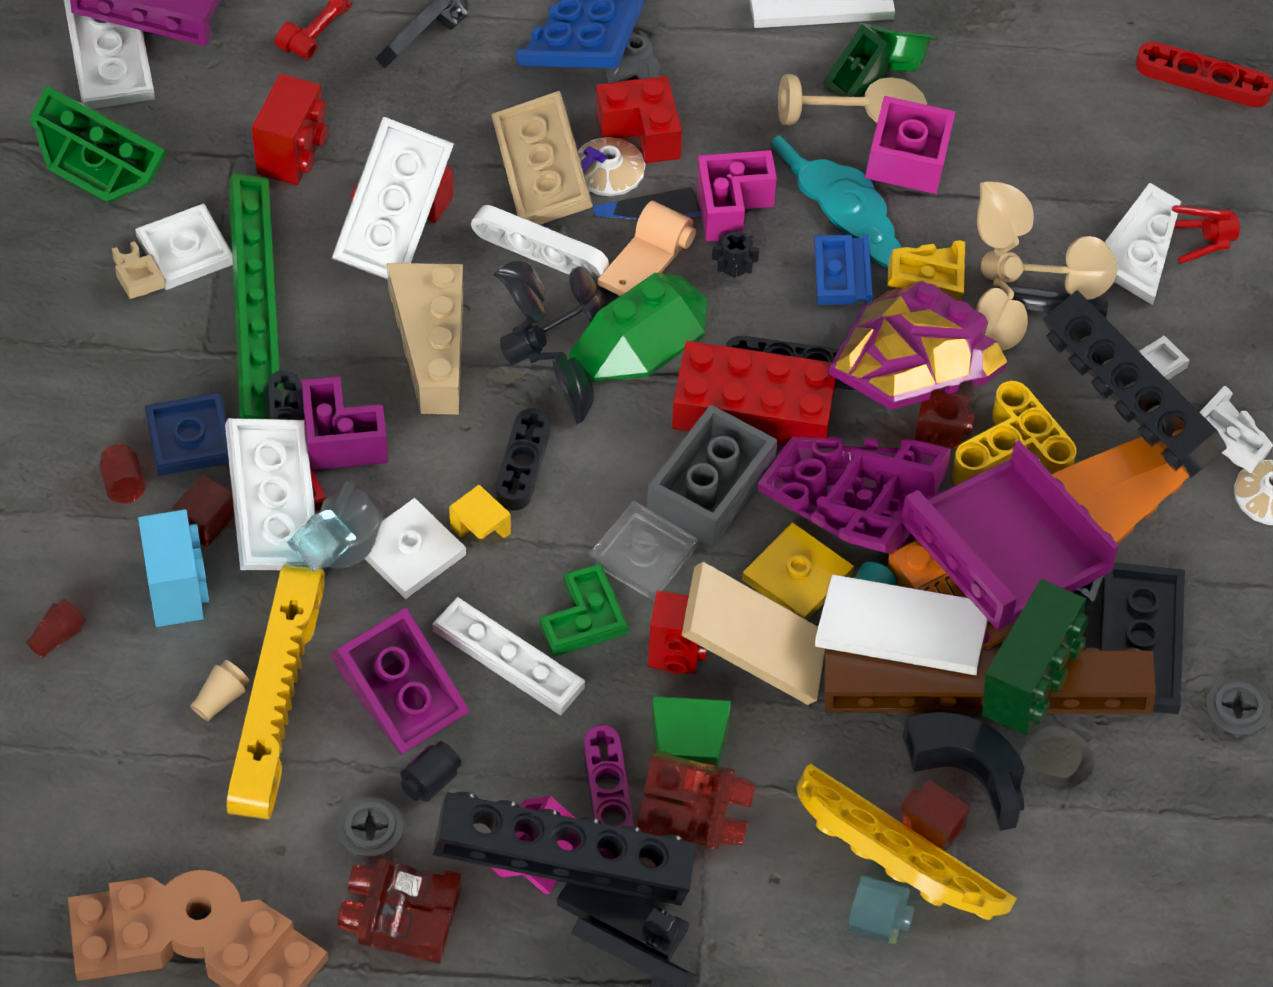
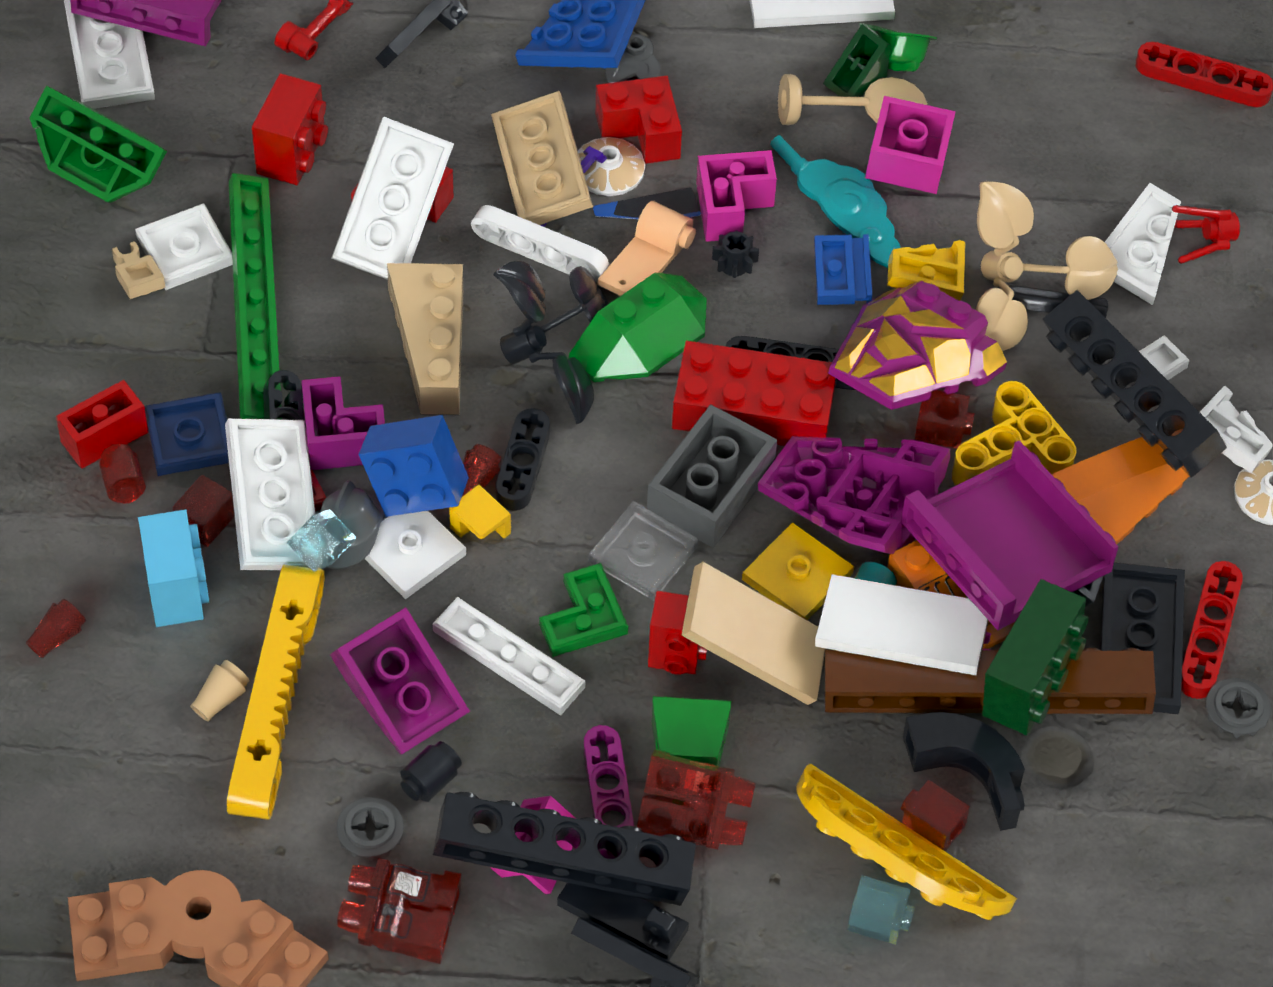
none -> red brick [56,379,148,469]
none -> blue brick [358,415,469,517]
none -> clear red cone [462,444,501,497]
none -> red beam [1181,561,1243,699]

